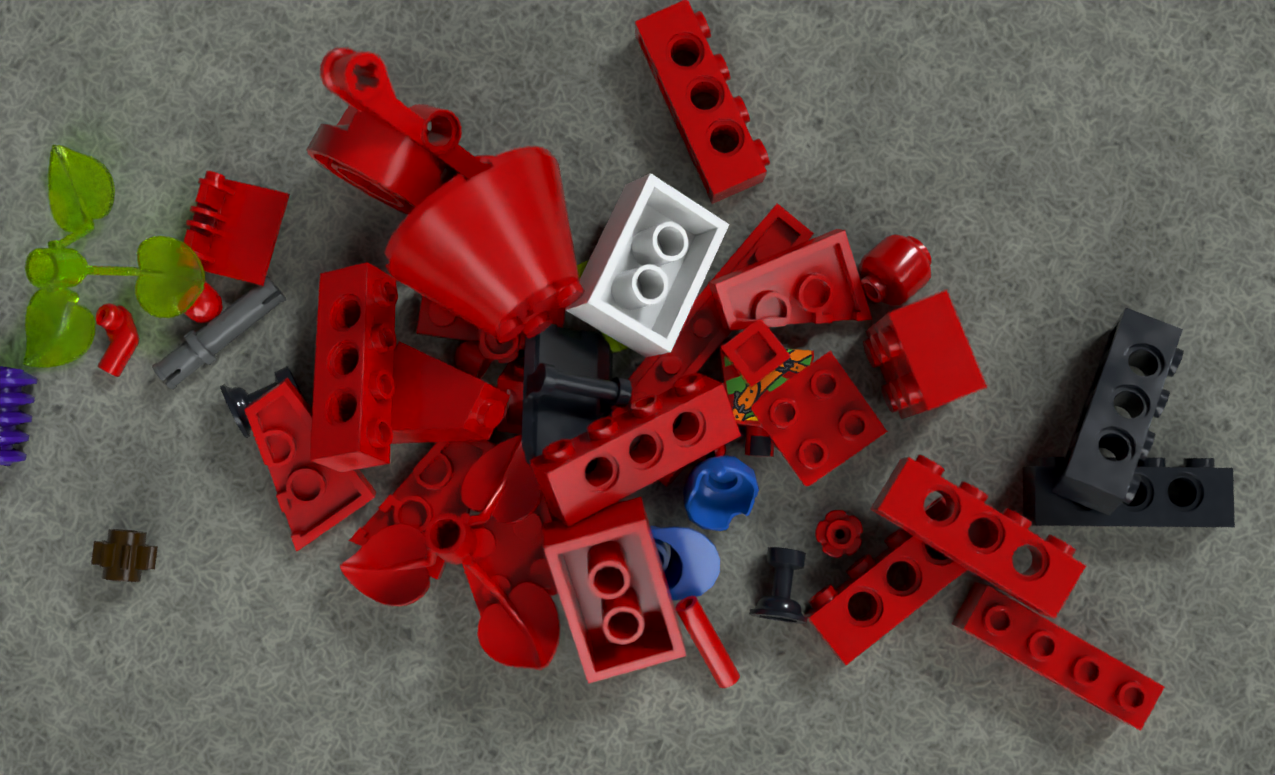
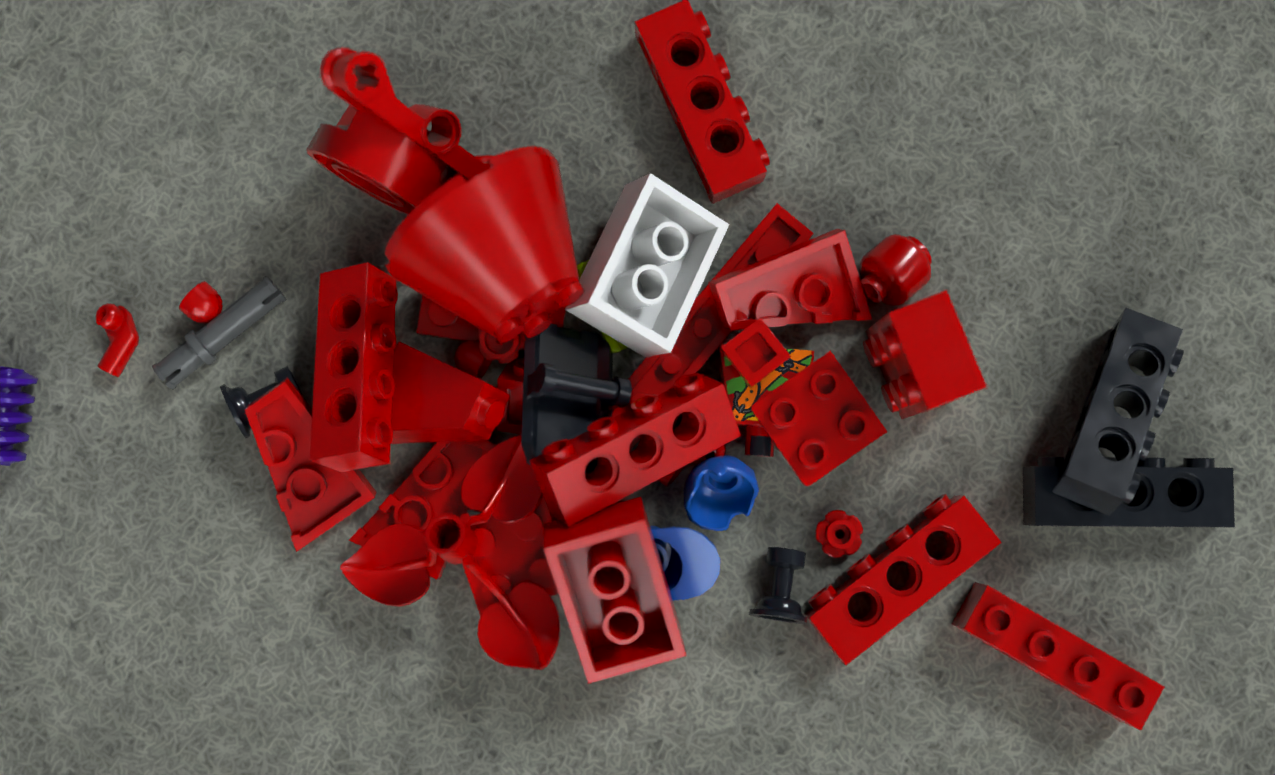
clear neon green plant [23,145,205,368] -> none
dark brown gear [91,529,158,582] -> none
red hinge [177,170,290,286] -> none
red piece [675,596,740,688] -> none
red brick [870,455,1086,619] -> none

